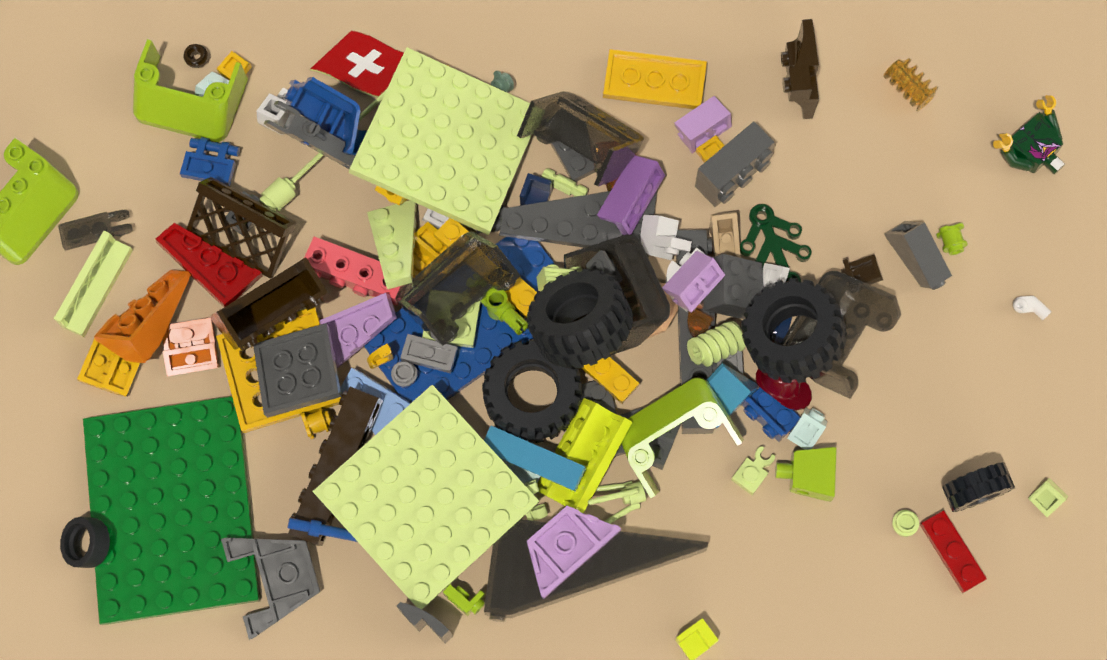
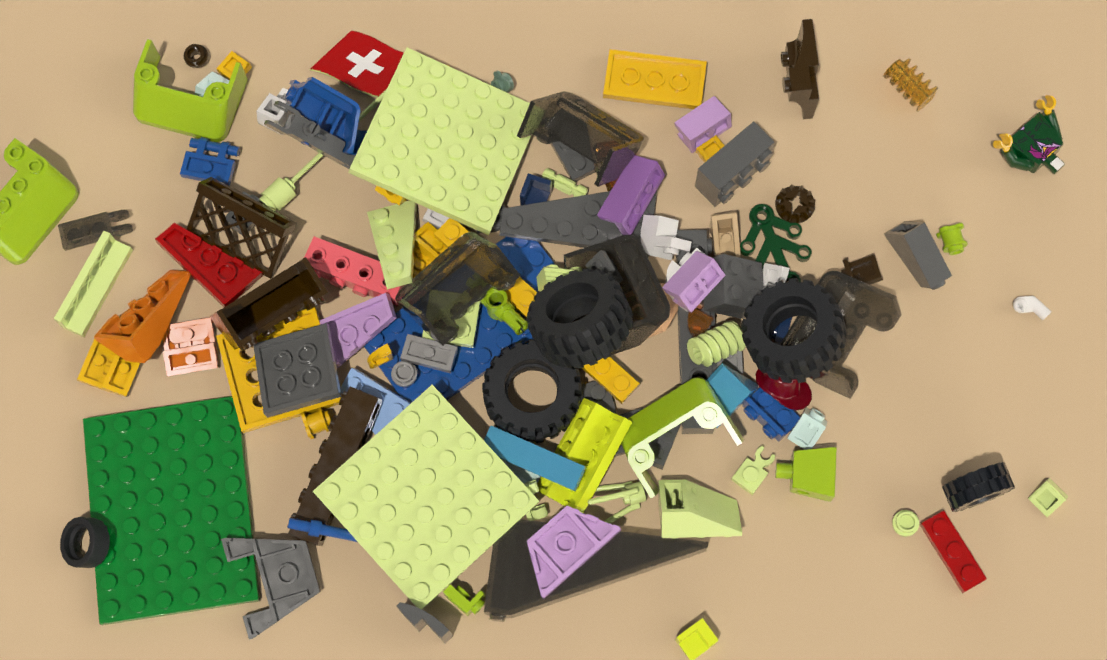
none -> yellowish green slope [658,479,742,539]
none -> dark brown gear [775,184,815,223]

